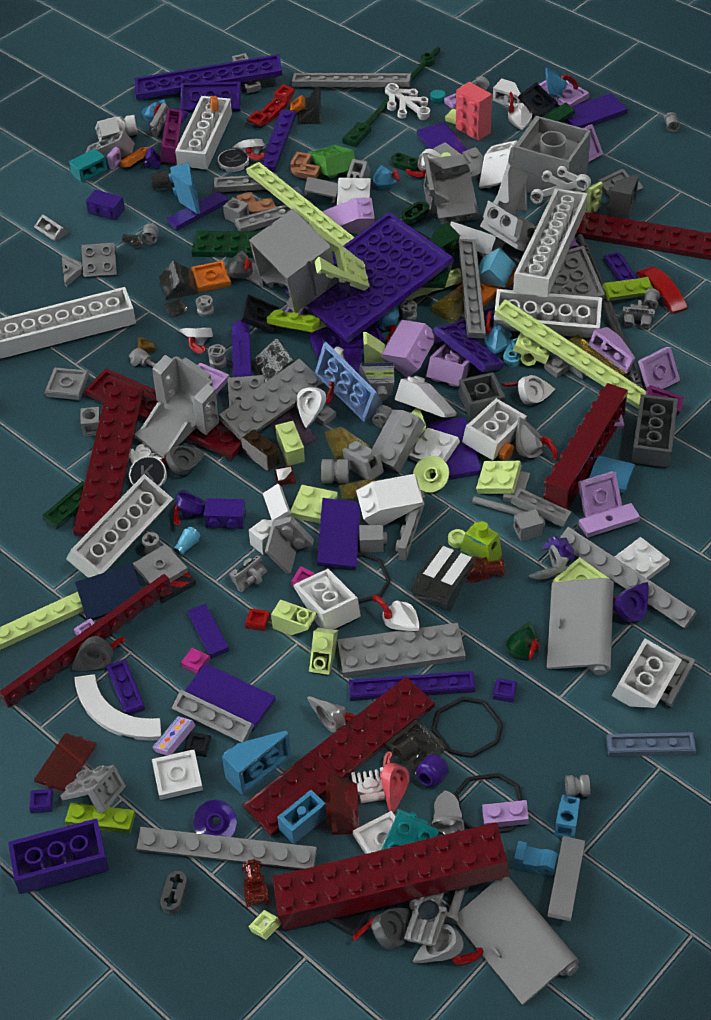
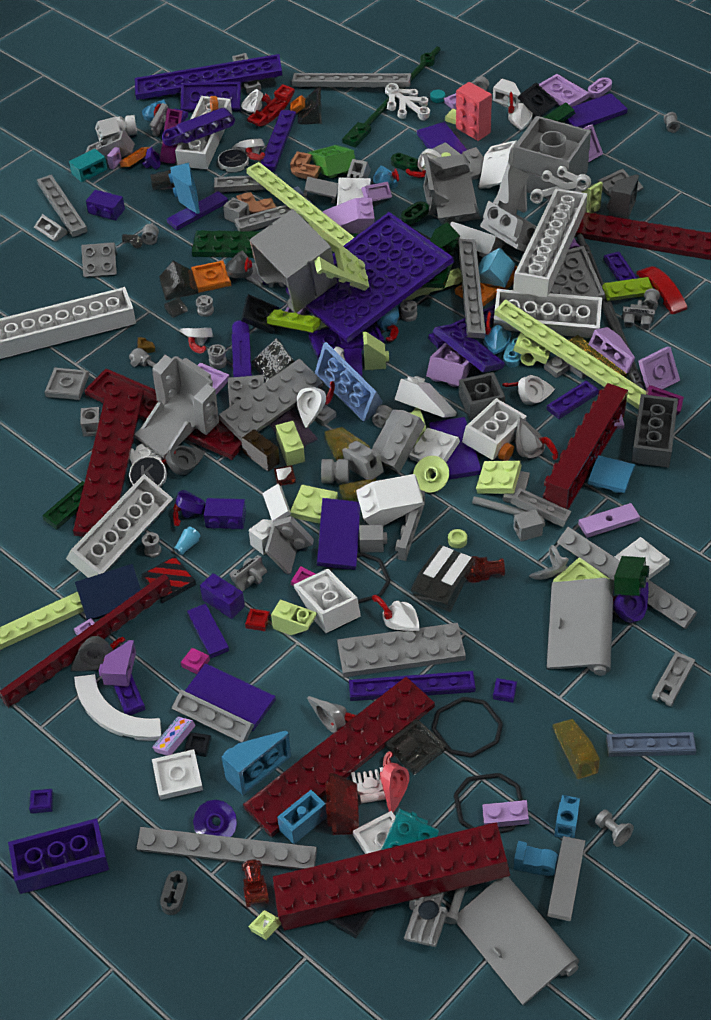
clear red piece [34,733,97,791] -> none
light grey bracket [60,765,126,813] -> none
light grey tile [61,254,83,286] -> none
lime plate [65,802,136,834] -> none
light grey plate [133,544,188,584] -> none
yellowish green slope [309,628,338,675] -> none
dark grey piece [352,908,410,950] -> none
light grey torso [358,362,394,401] -> none
lavender slope [381,320,437,378] -> none
light grey piece [413,924,484,965] -> none
dark purple head [416,755,449,787] -> none
light grey piece [431,790,464,835] -> none
clear yellow wing [432,289,464,324] -> none
lime torso [460,521,502,568] -> none
dark green piece [506,621,539,660] -> none
dark purple bracket [542,536,576,562] -> none
dark azure piece [545,68,579,97] -> none
light grey wheel [565,774,590,797] -> none
lavender tile [578,471,622,518] -> none
white slope [612,639,682,708] -> none
none -> light grey plate [37,175,88,237]
none -> medium lavender slope [99,640,136,686]
none -> dark purple piece [162,108,235,146]
none -> dark purple brick [200,573,245,619]
none -> white piece [242,89,271,113]
none -> lavender tile [361,182,392,202]
none -> dark purple tile [547,380,599,419]
none -> clear yellow slope [552,719,600,779]
none -> lavender plate [588,78,612,99]
none -> light grey piece [595,809,634,847]
none -> dark green brick [614,556,649,596]

